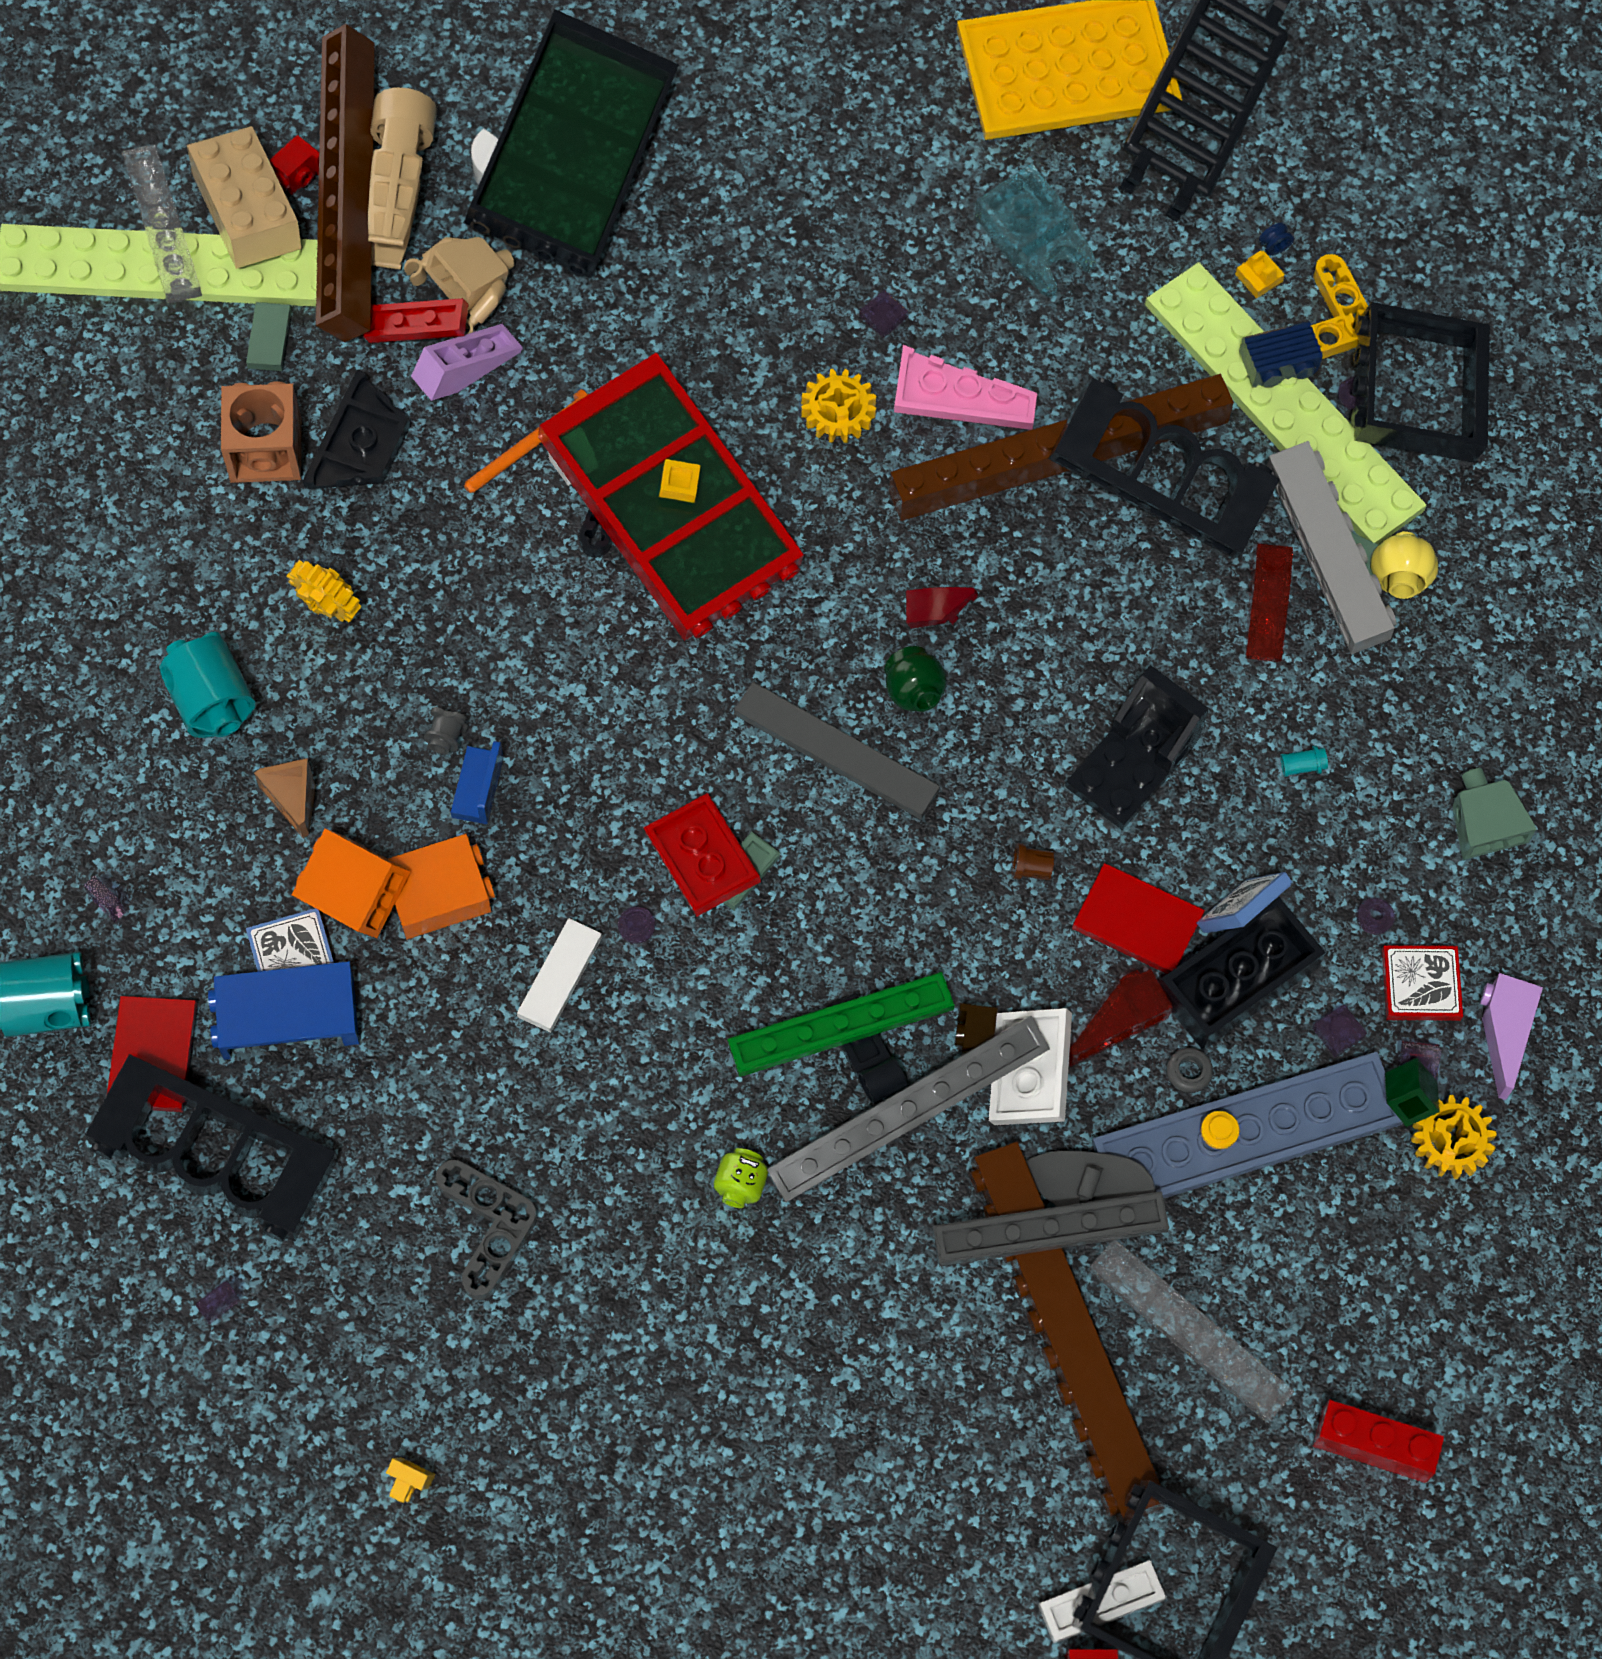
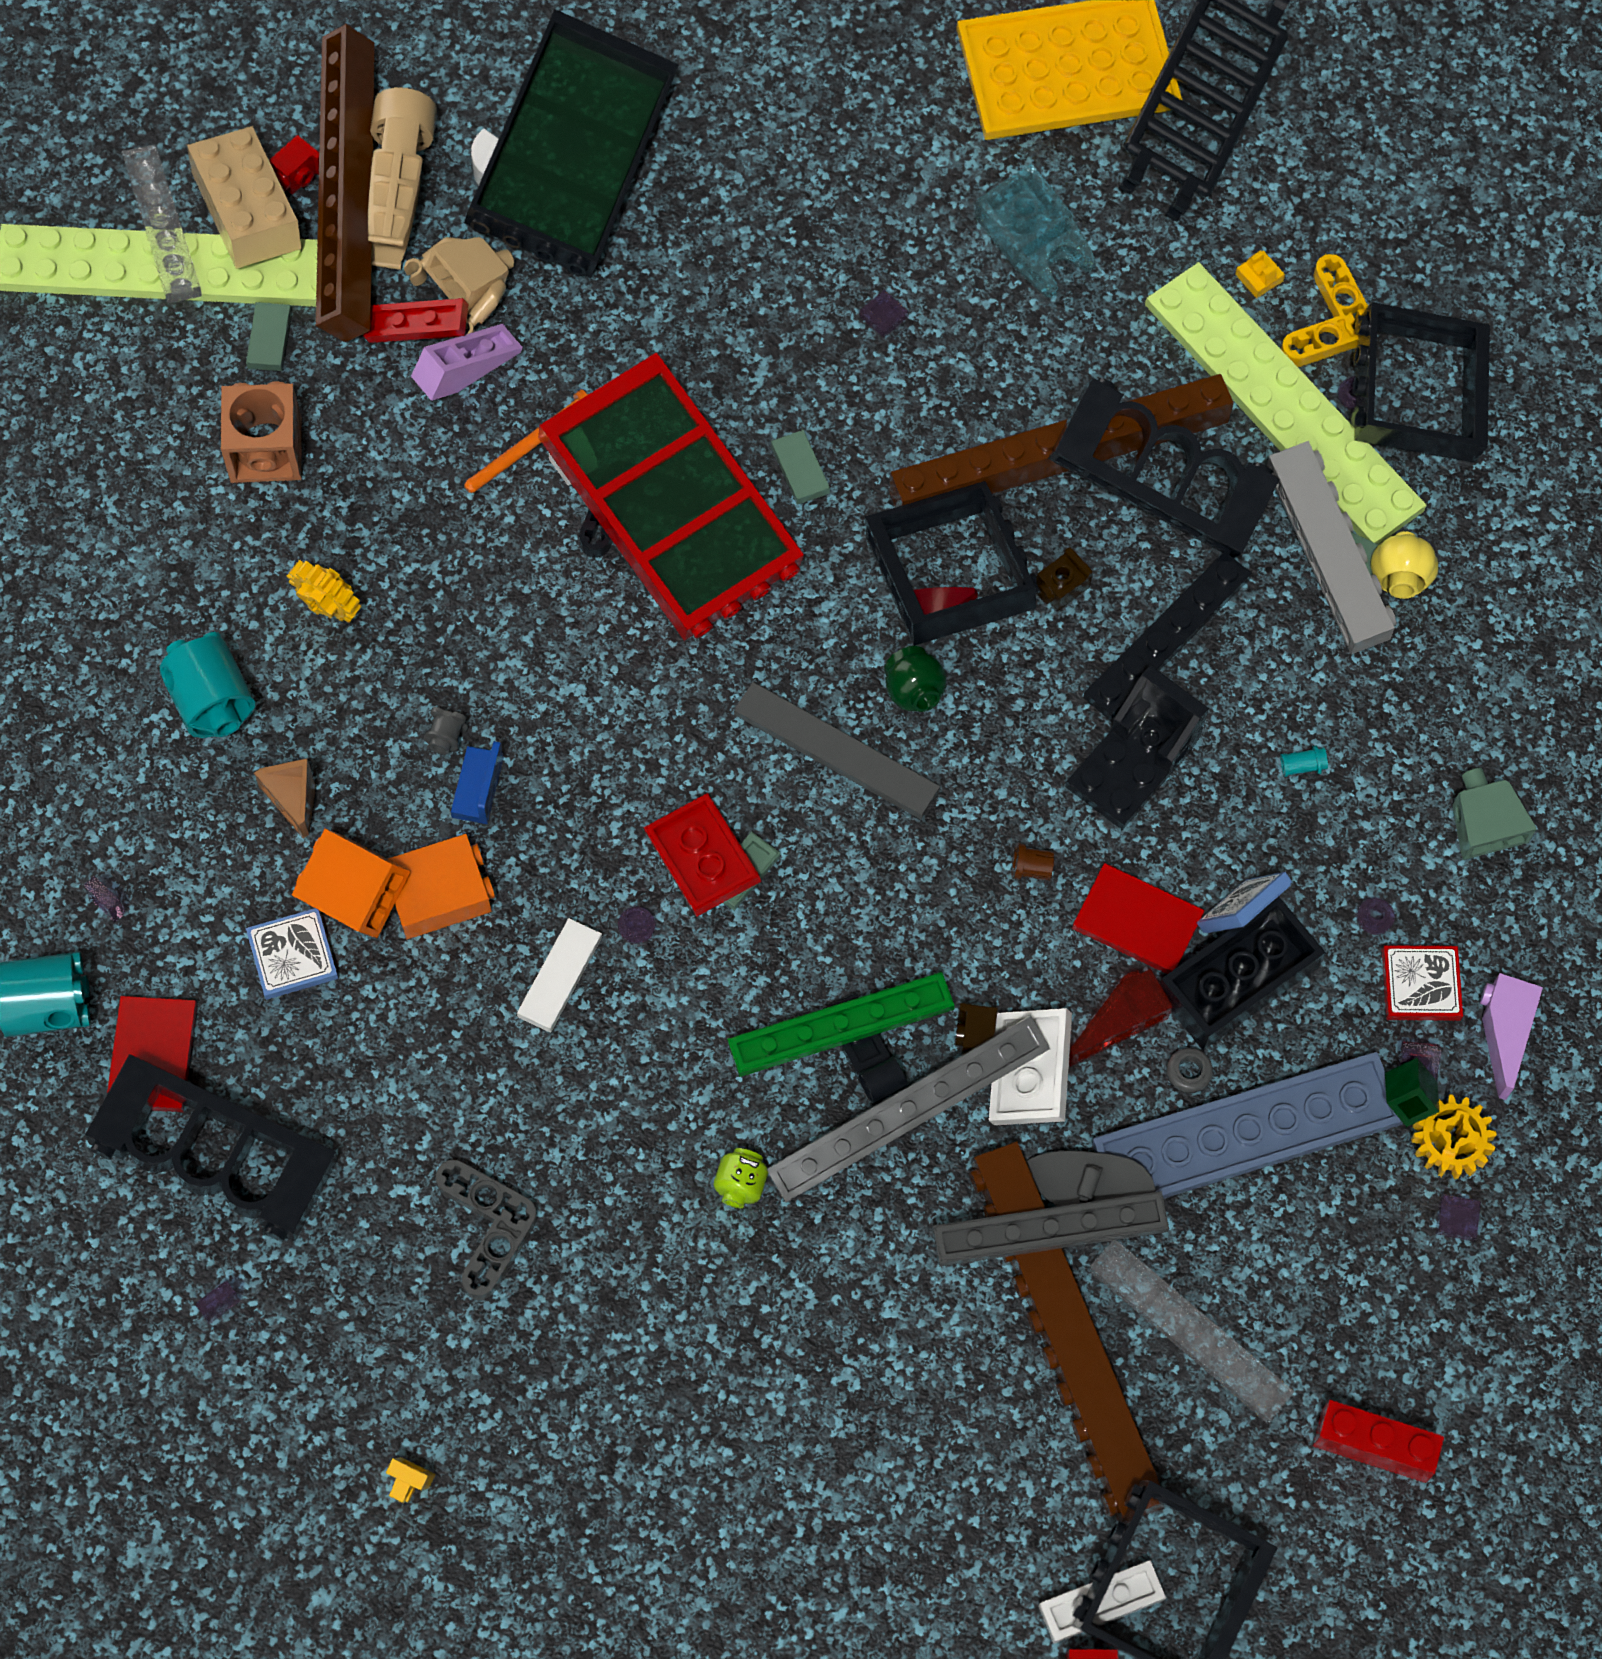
blue panel [208,961,359,1060] -> none
black wing [303,369,410,489] -> none
yellow plate [659,459,701,503] -> none
yellow gear [801,369,876,443] -> none
bright pink wing [894,345,1037,430] -> none
yellow plate [1201,1111,1240,1149] -> none
dark blue brick [1239,321,1323,388] -> none
clear red slope [1245,543,1293,662] -> none
dark blue bush [1259,222,1294,256] -> none
clear purple plate [1312,1004,1367,1058] -> none
none -> sand green tile [771,430,830,505]
none -> black window [865,481,1040,646]
none -> dark brown brick [1036,547,1093,611]
none -> black plate [1083,551,1252,720]
none -> clear purple tile [1436,1194,1481,1241]

